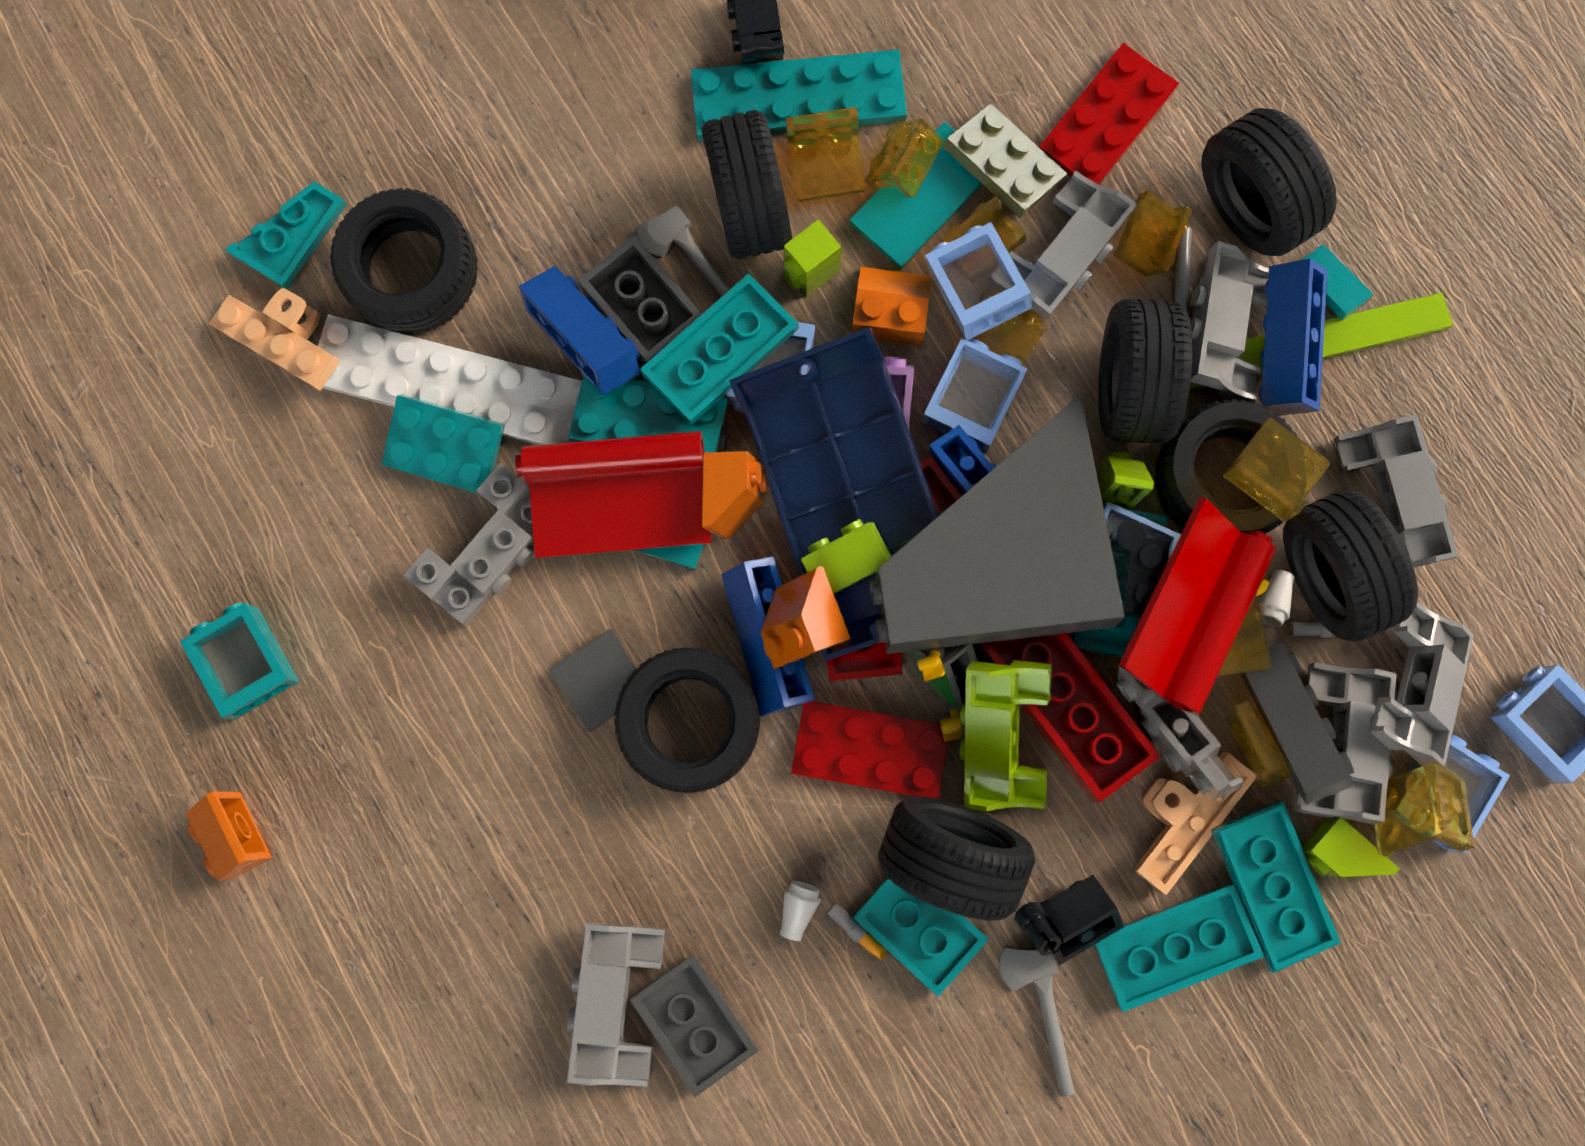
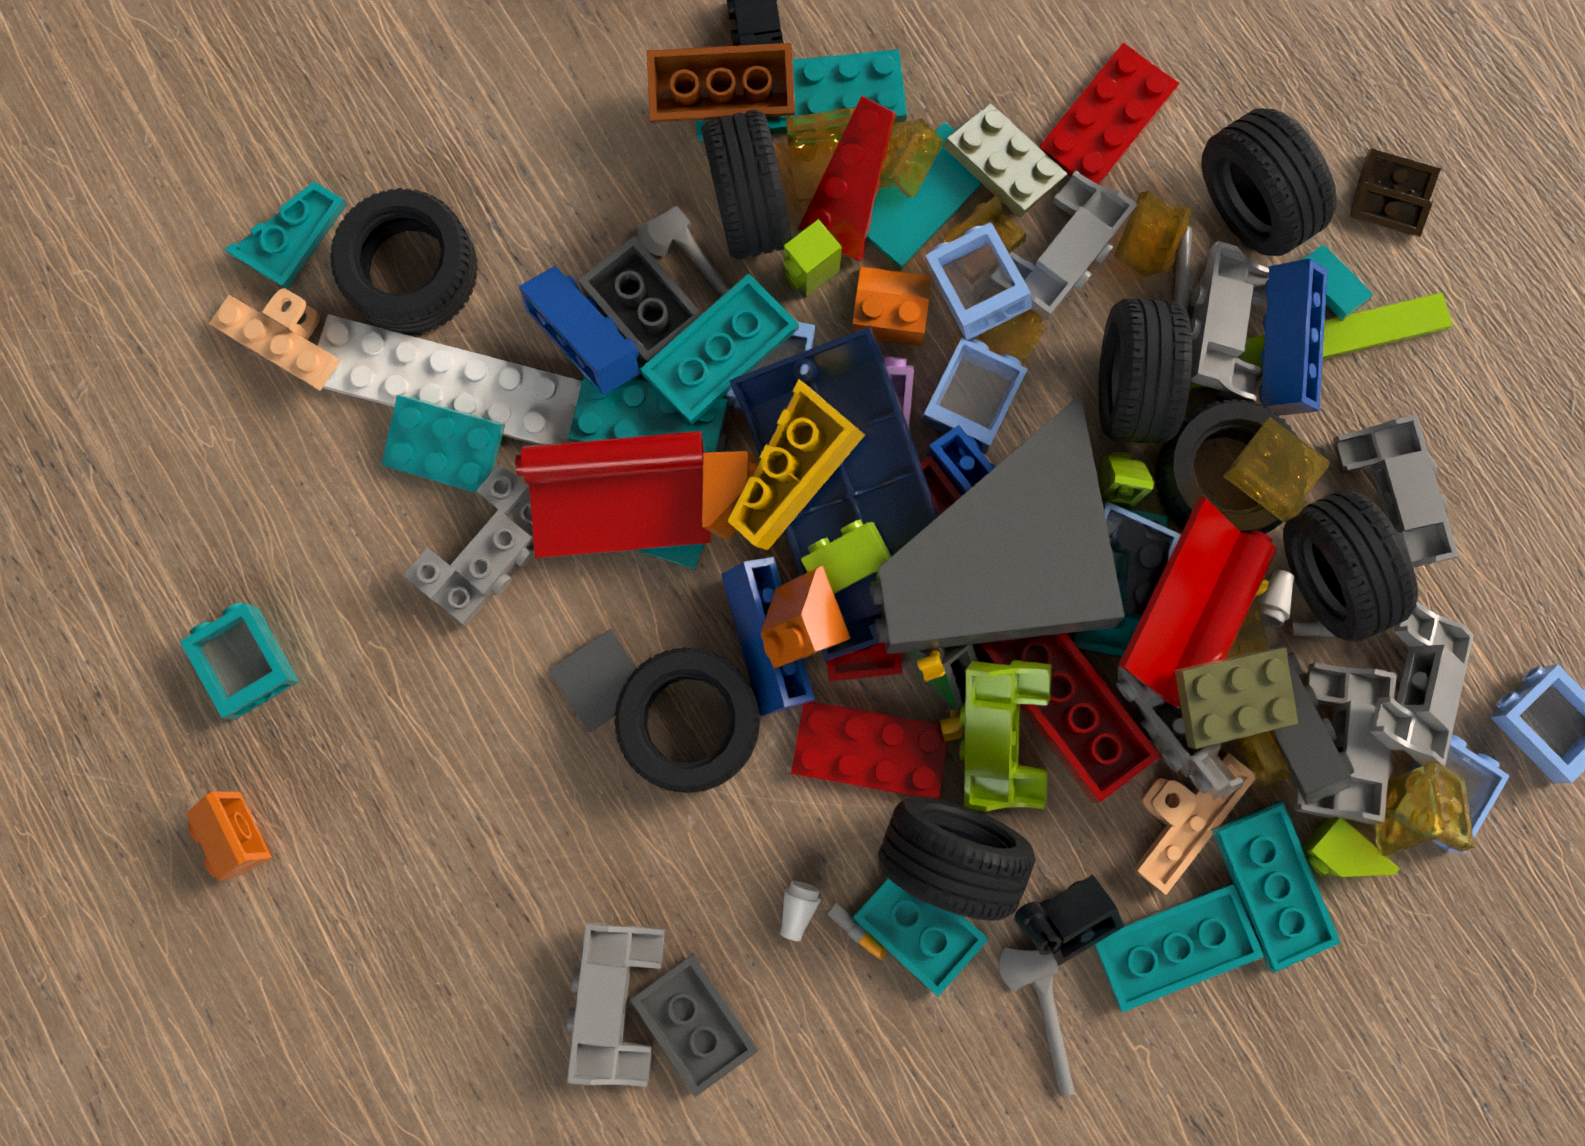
none -> dark orange slope [646,43,795,123]
none -> yellow wedge [728,380,865,550]
none -> red wing [798,95,896,262]
none -> olive plate [1175,647,1298,749]
none -> dark brown slope [1350,148,1441,237]

